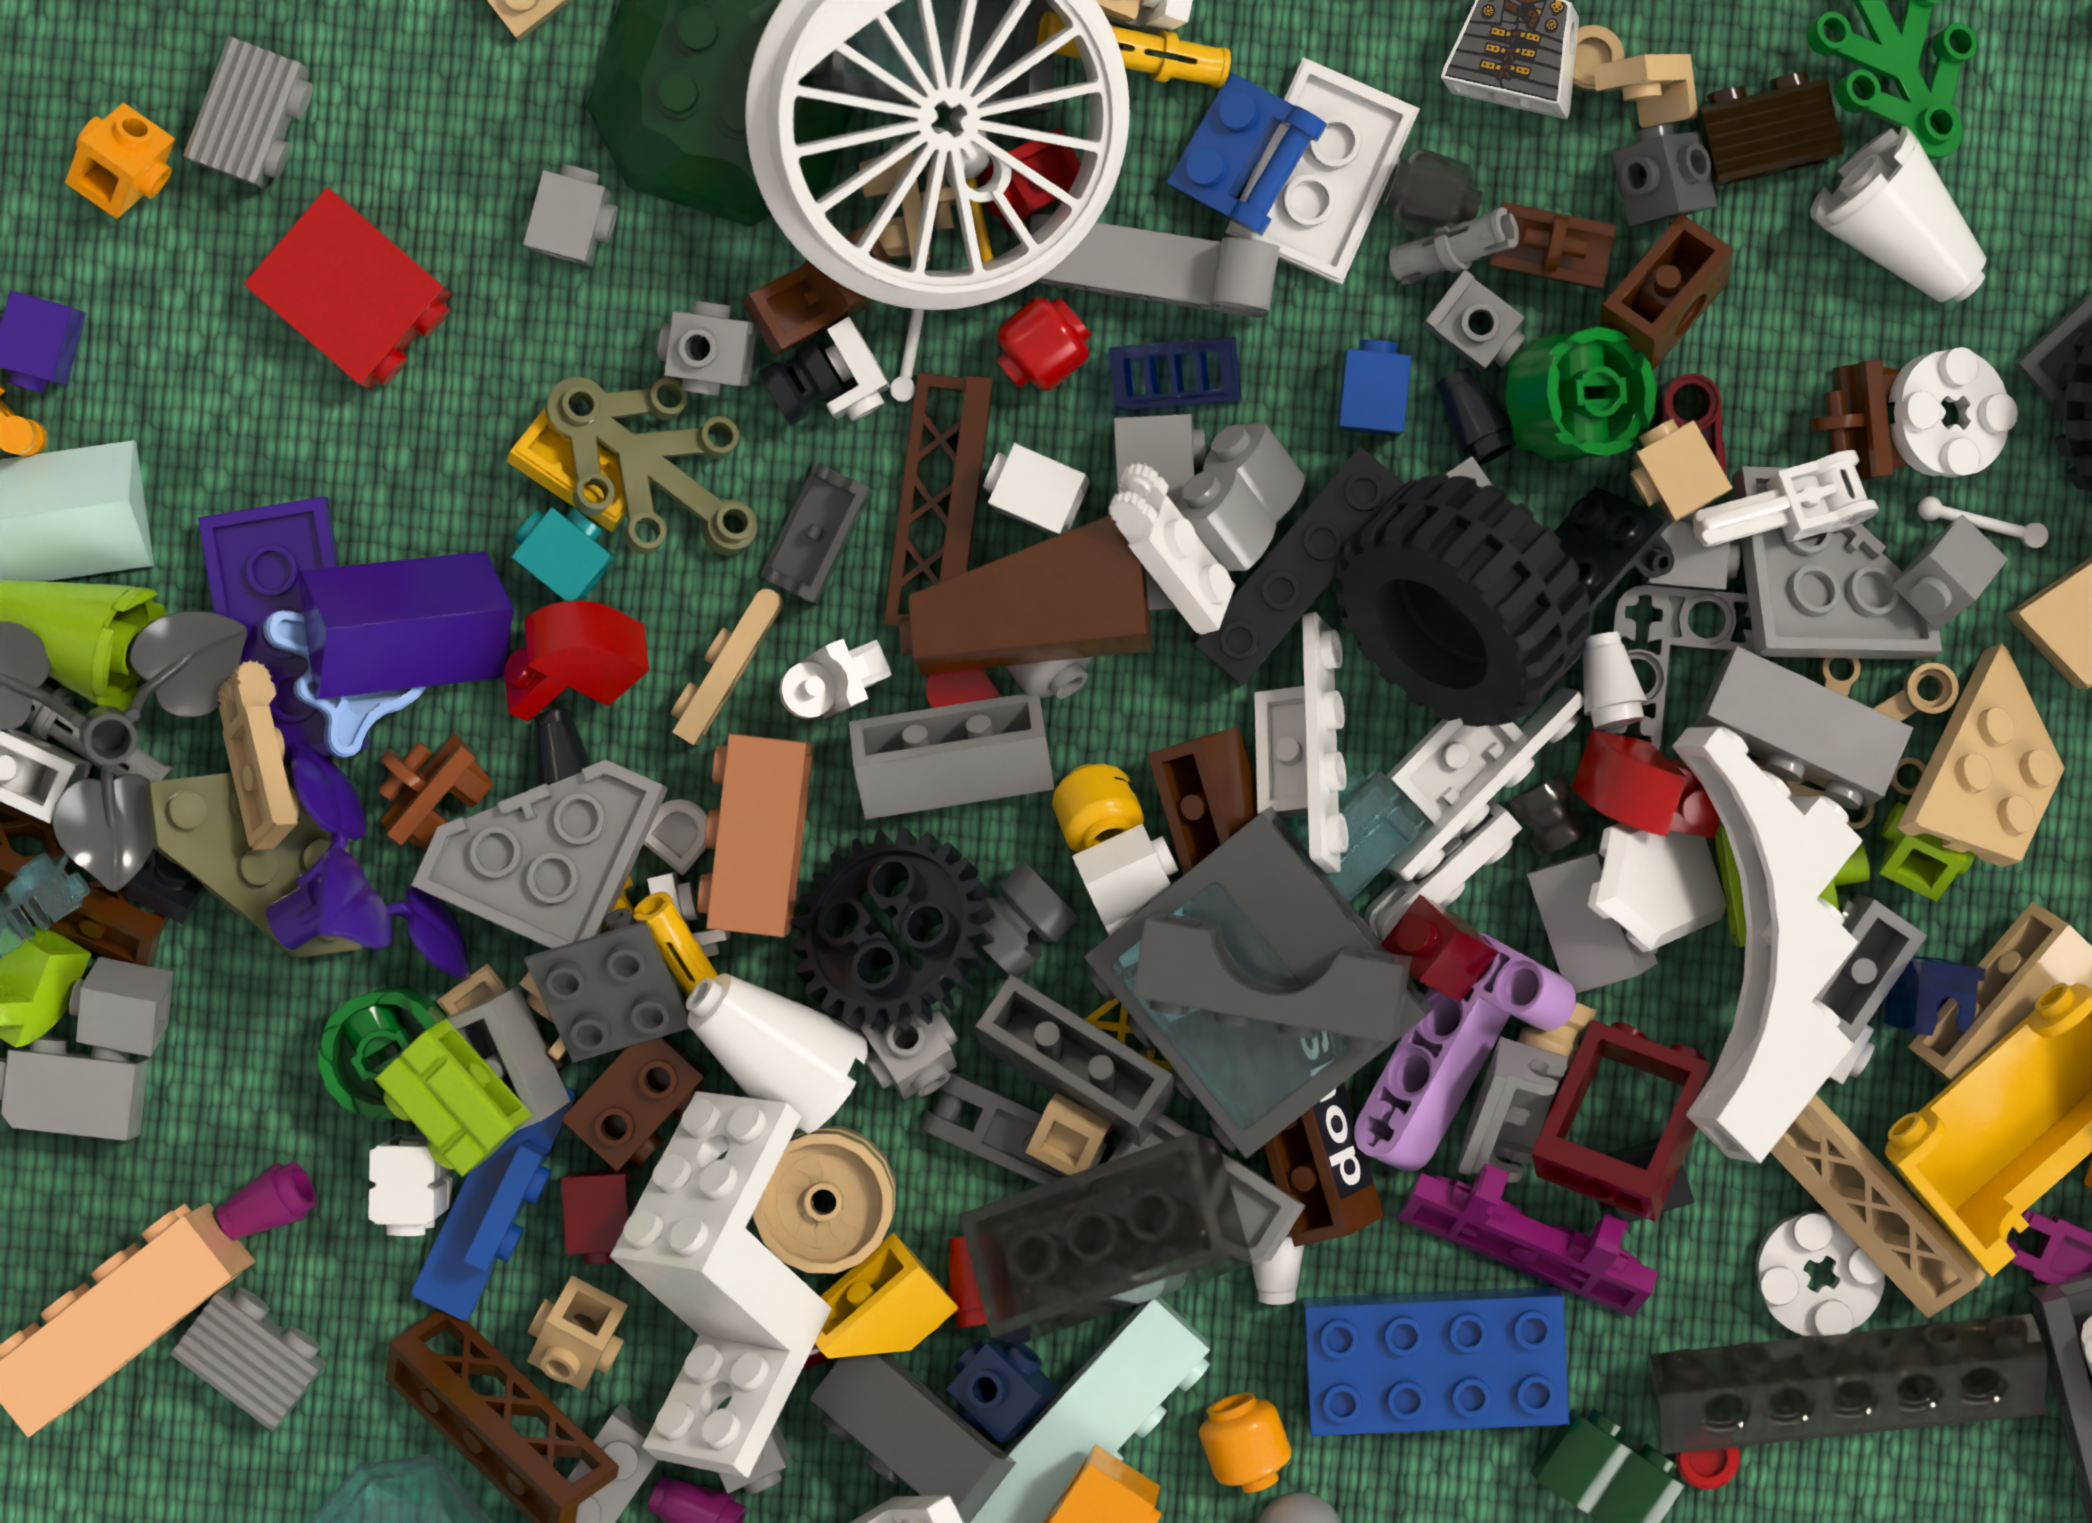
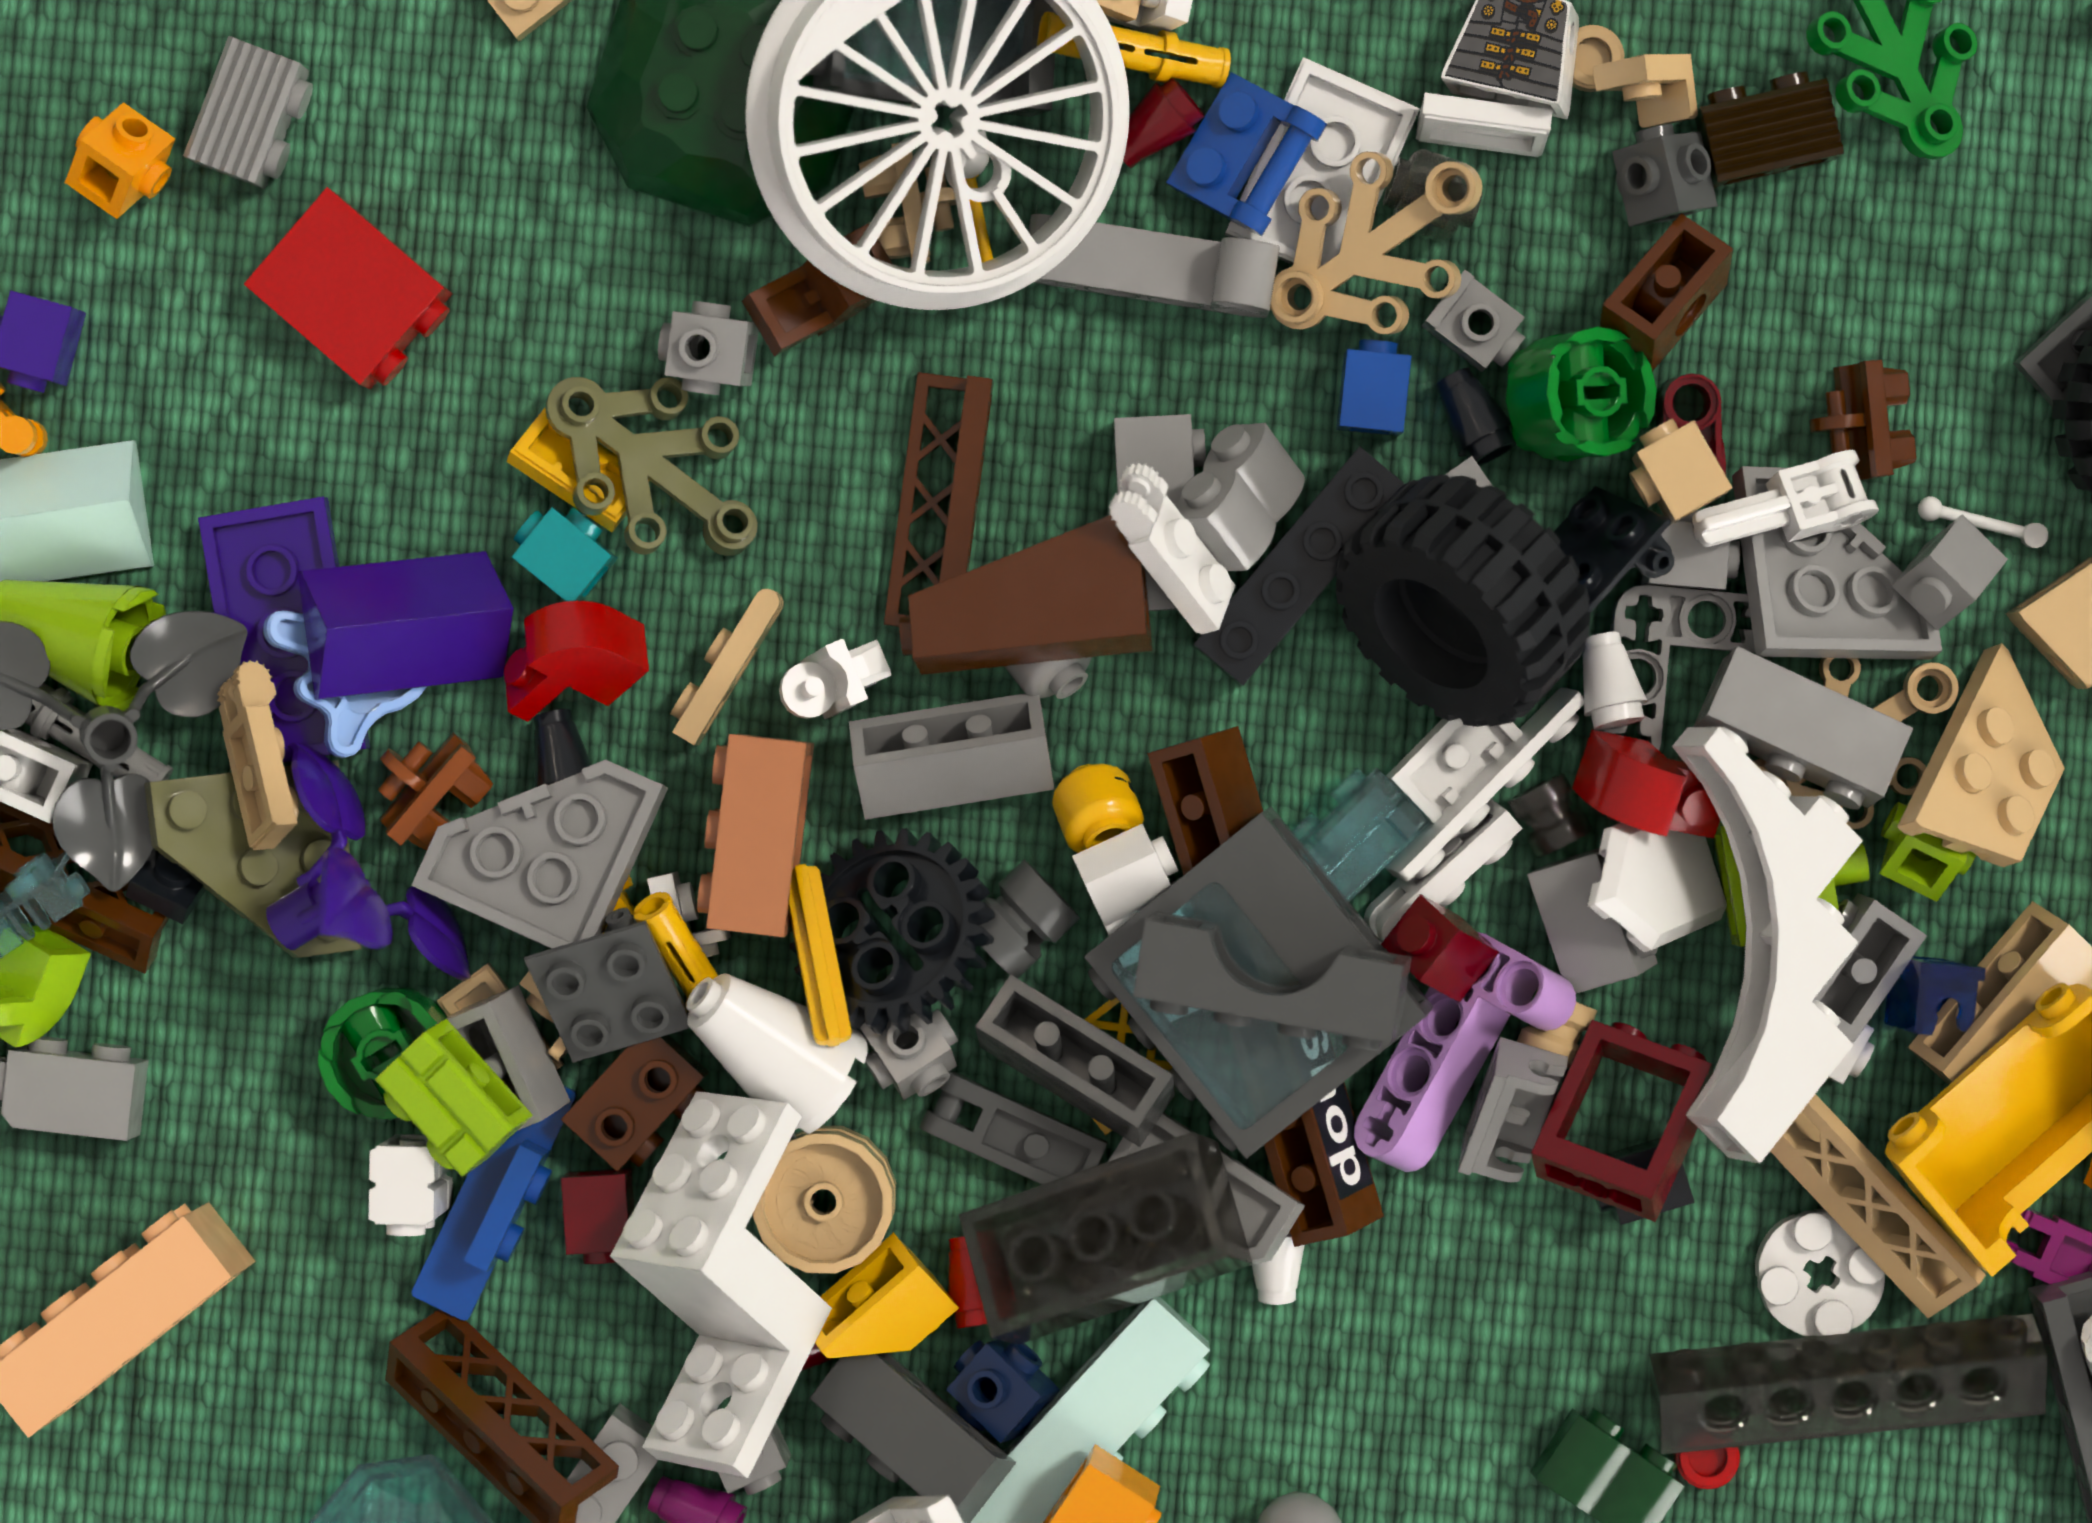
light grey brick [69,957,174,1057] -> none
light grey brick [170,1287,327,1431] -> none
magenta cone [216,1162,317,1241] -> none
light grey brick [523,164,618,268] -> none
tan brick [527,1275,628,1391] -> none
white tile [643,799,708,876] -> none
black wheel [758,339,845,426] -> none
dark grey hinge [760,462,873,605] -> none
white bracket [825,317,891,422] -> none
white hinge [890,309,925,402] -> none
red tile [926,669,1002,708] -> none
red bracket [978,127,1081,231] -> none
white brick [983,443,1090,537] -> none
red head [995,297,1092,392] -> none
tan tile [1025,1093,1112,1183] -> none
clear blue slope [1109,337,1242,414] -> none
light orange head [1198,1392,1292,1493] -> none
white bracket [1254,612,1349,874] -> none
blue brick [1302,1286,1569,1436] -> none
light grey pin [1389,207,1519,286] -> none
magenta hinge [1397,1163,1658,1317] -> none
reddish brown hips [1488,202,1617,290] -> none
white cone [1810,126,1986,302] -> none
white plate [1888,347,2018,478] -> none
none -> yellow axle [788,864,852,1047]
none -> dark red cone [1123,77,1205,169]
none -> tan plant [1270,151,1482,334]
none -> white tile [1415,93,1553,157]

